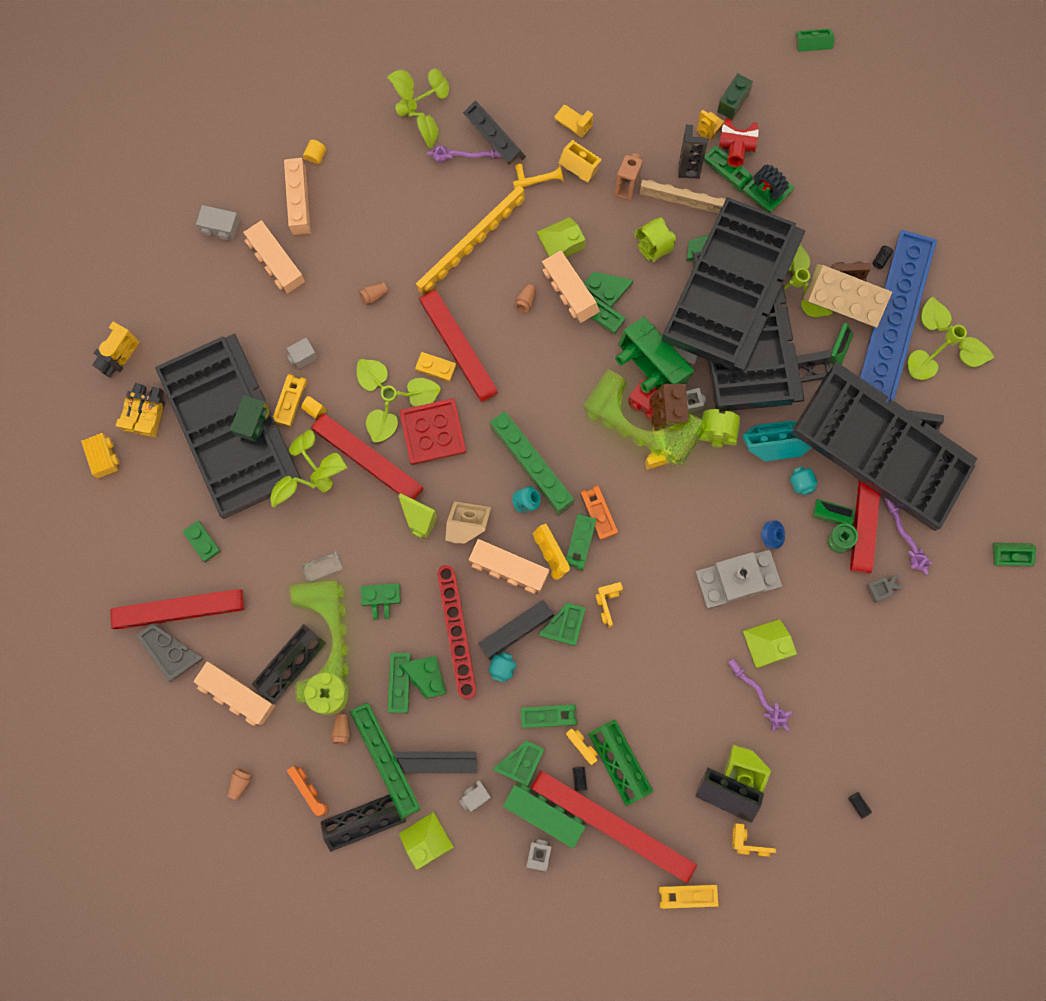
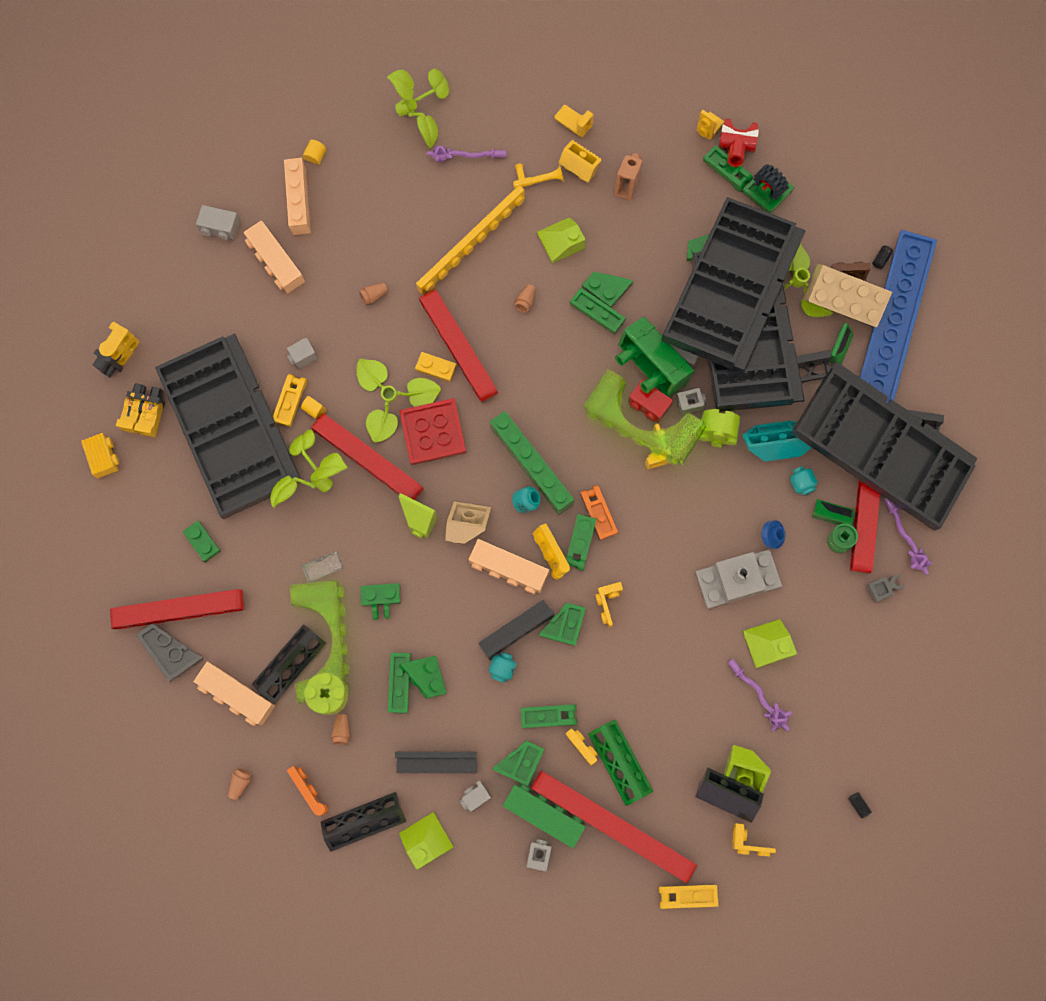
dark green brick [230,395,270,442] -> none
green tile [350,703,421,819] -> none
red beam [437,565,477,700] -> none
black fence [463,100,526,165] -> none
light nougat brick [542,250,600,323] -> none
black piece [572,766,588,791] -> none
lime brick [634,217,676,262] -> none
tan plate [640,179,726,214] -> none
reddish brown bracket [650,384,689,432] -> none
black fence [678,125,708,179] -> none
dark green brick [717,73,753,120] -> none
green slope [796,28,835,52] -> none
lime plant [907,296,994,380] -> none
green slope [993,542,1037,566] -> none

